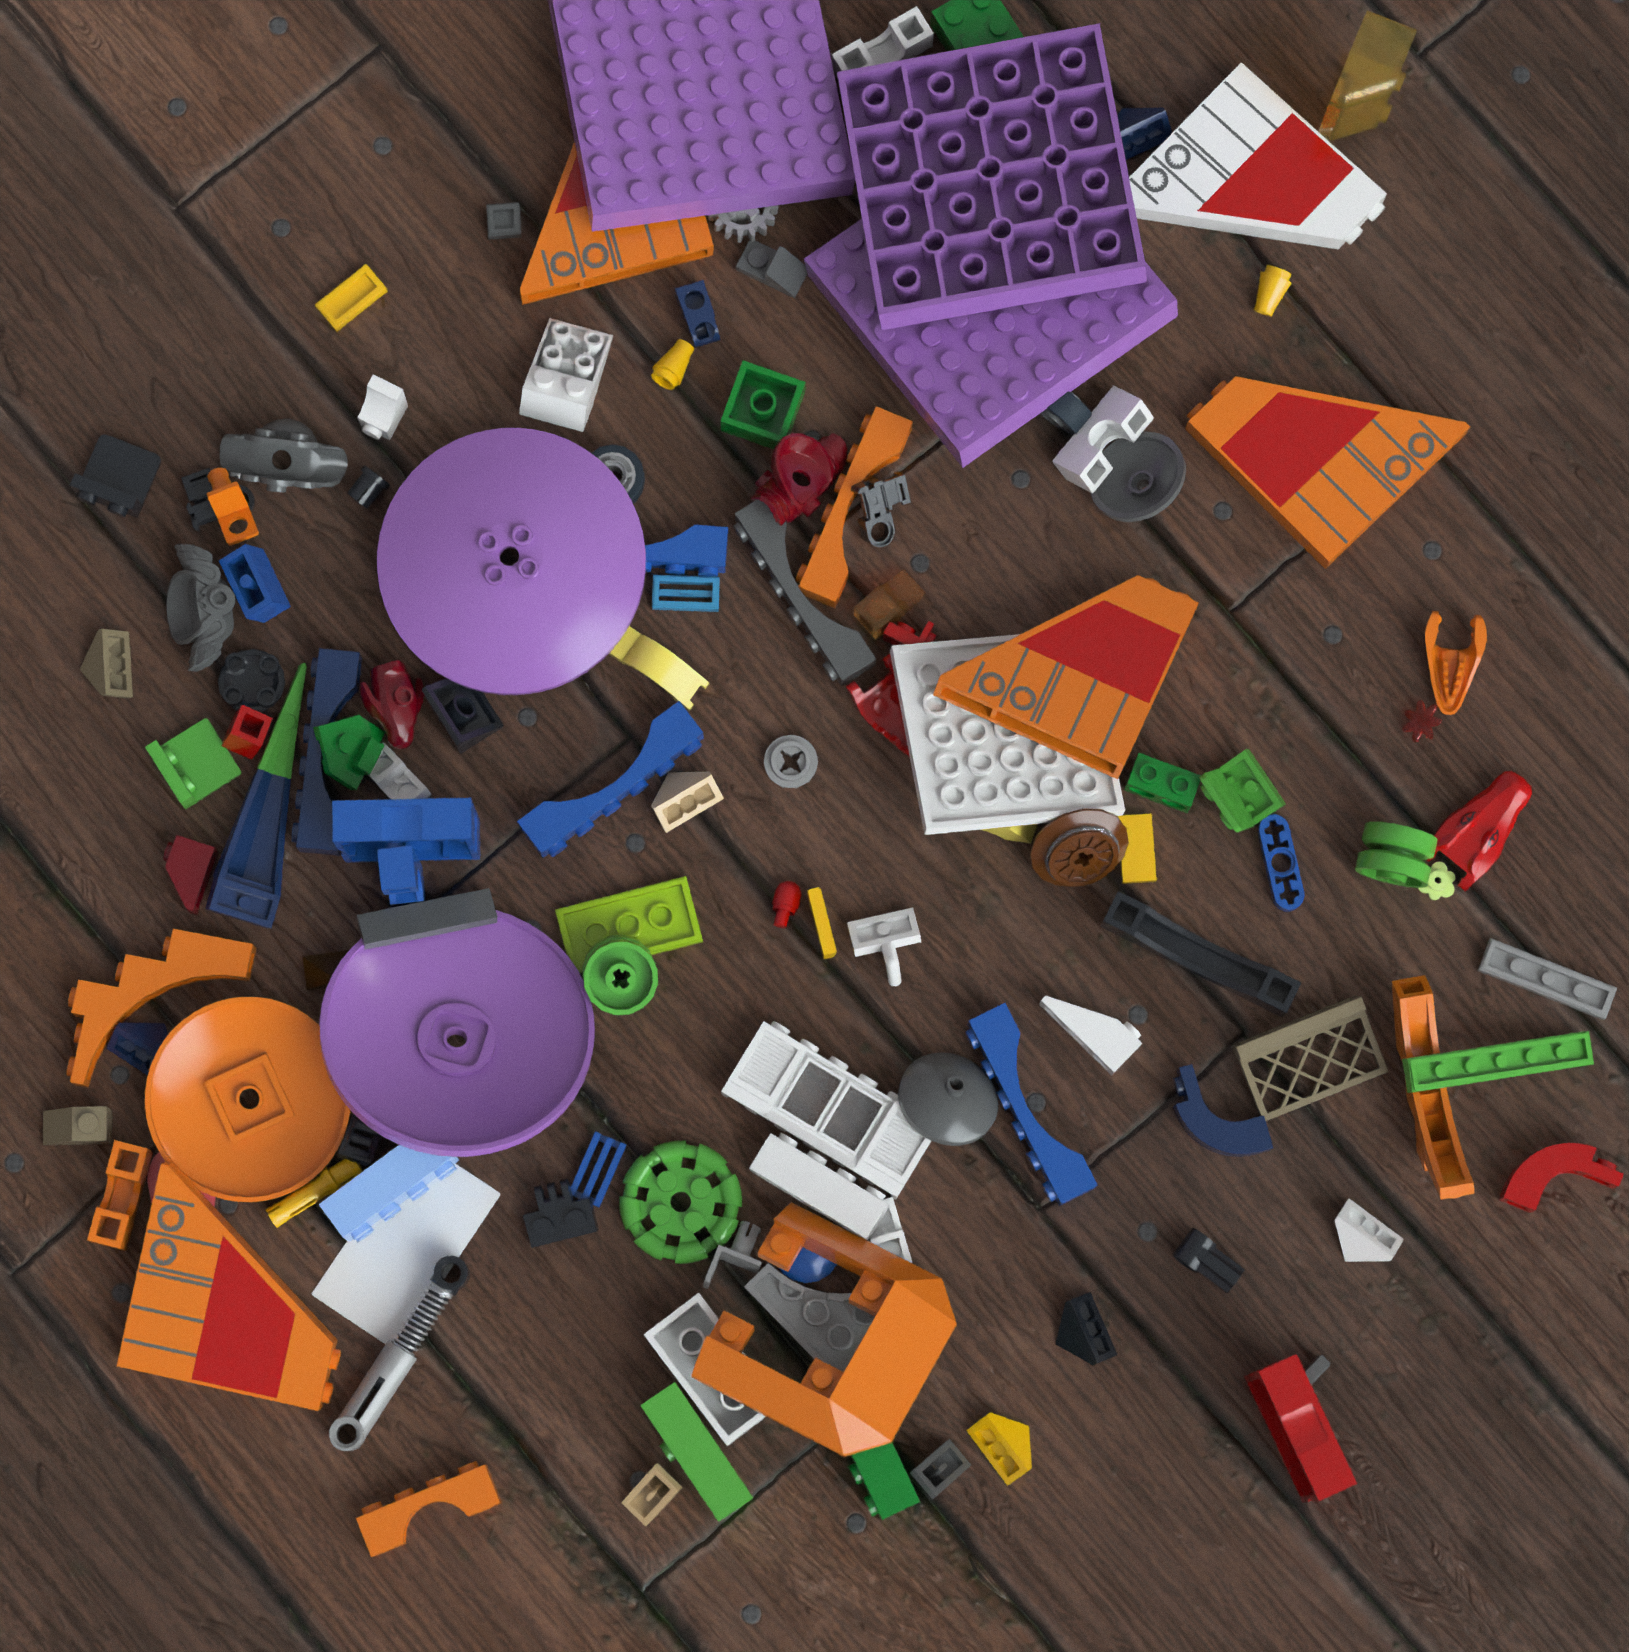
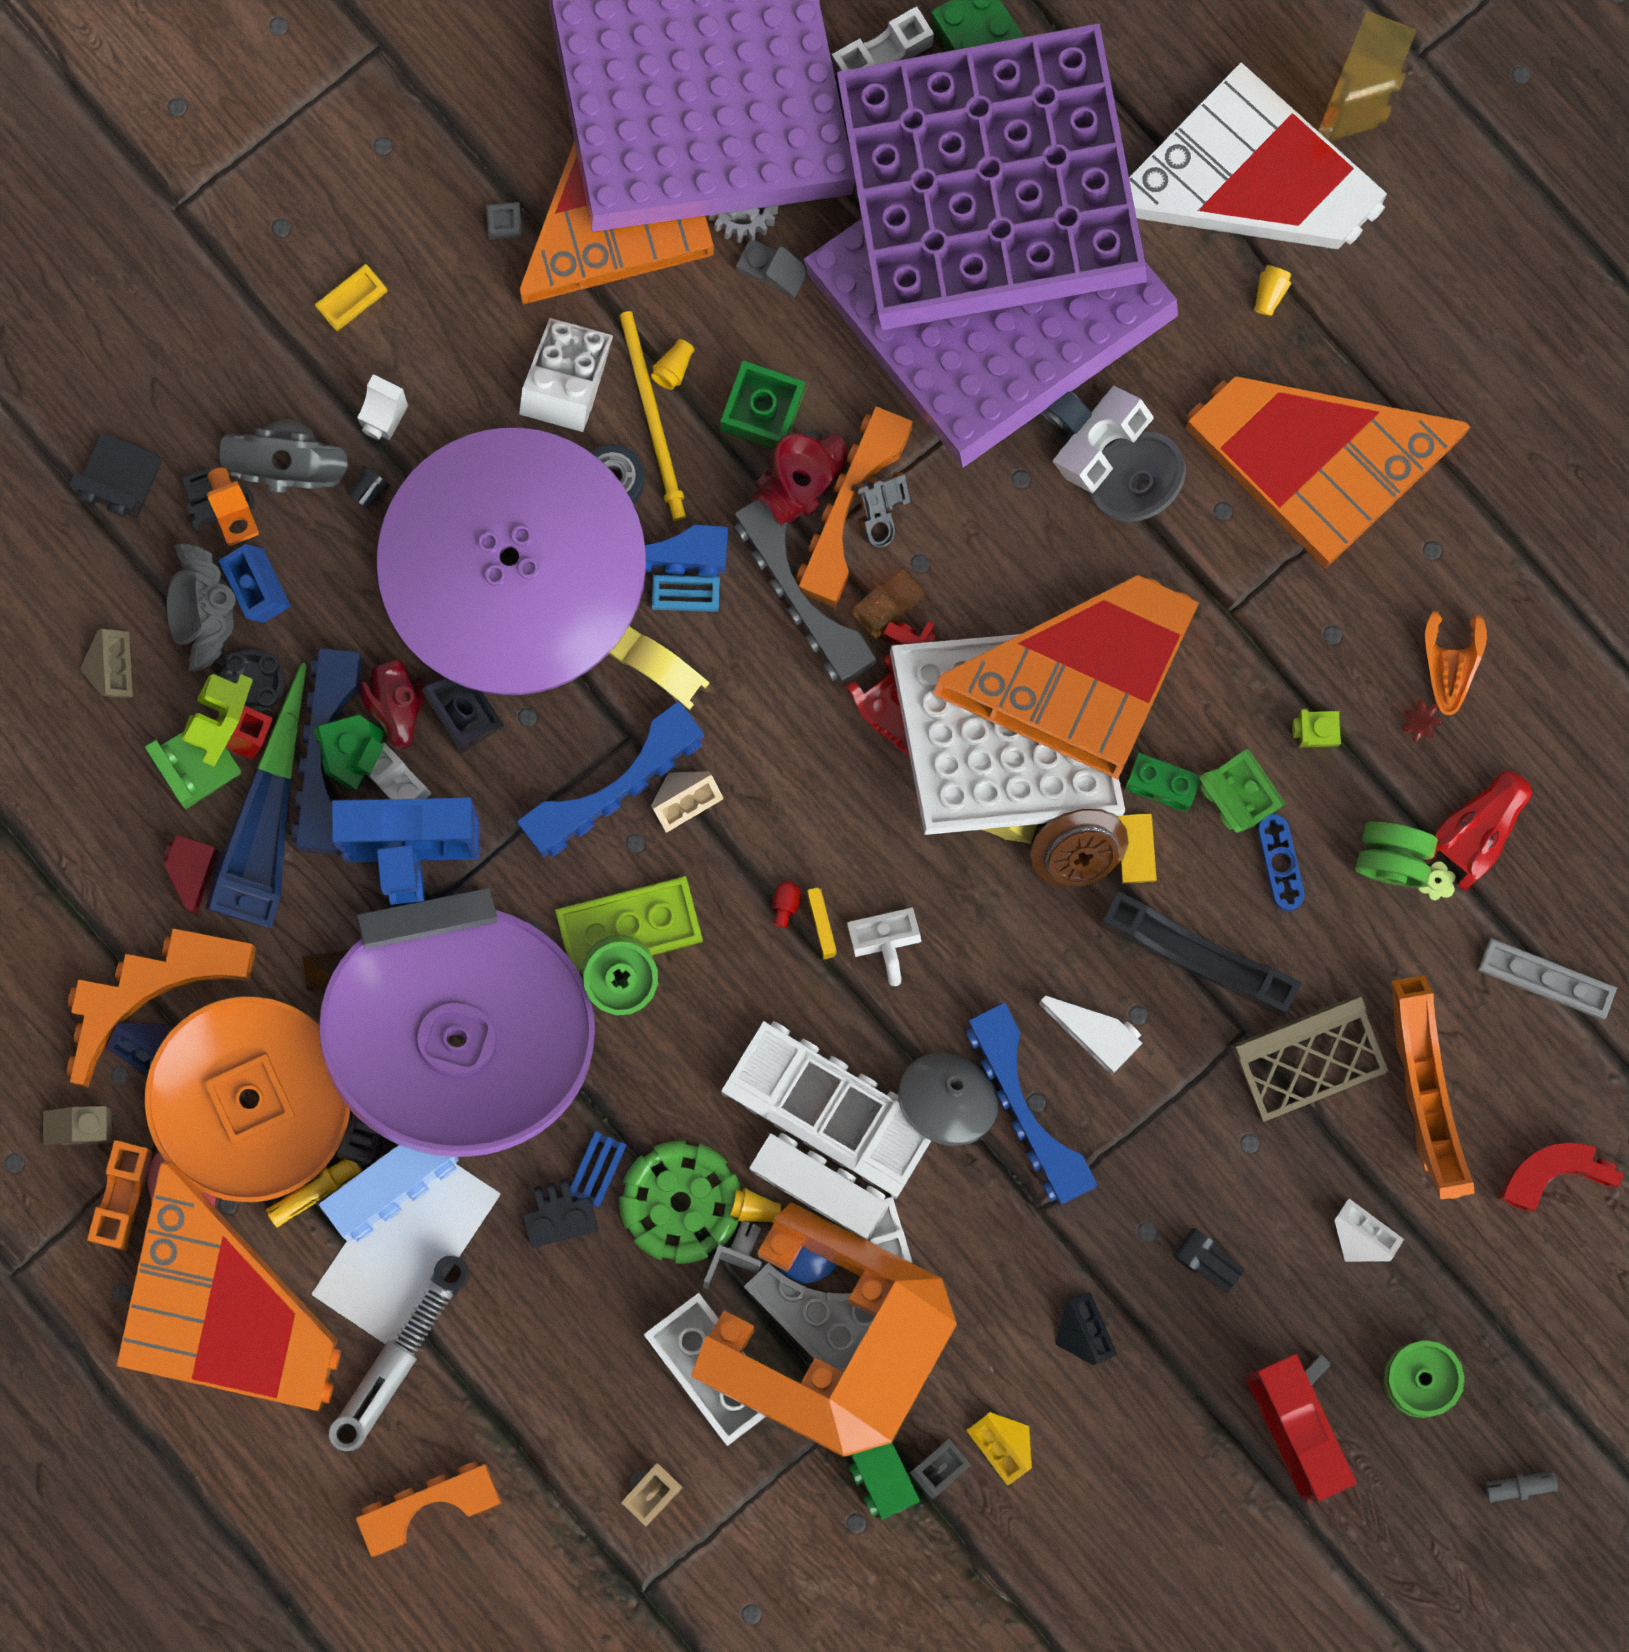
bright green brick [640,1382,753,1522] -> none
dark blue leg [674,280,720,348] -> none
light grey gear [764,735,818,789] -> none
dark blue slope [1117,107,1173,160] -> none
dark blue arch [1173,1064,1273,1157] -> none
bright green tile [1402,1031,1594,1093] -> none
none -> lime panel [181,674,253,767]
none -> yellow bar [619,311,686,521]
none -> yellow cone [729,1188,781,1223]
none -> lime bracket [1292,709,1341,748]
none -> bright green wheel [1382,1340,1464,1418]
none -> dark grey pin [1485,1470,1558,1503]

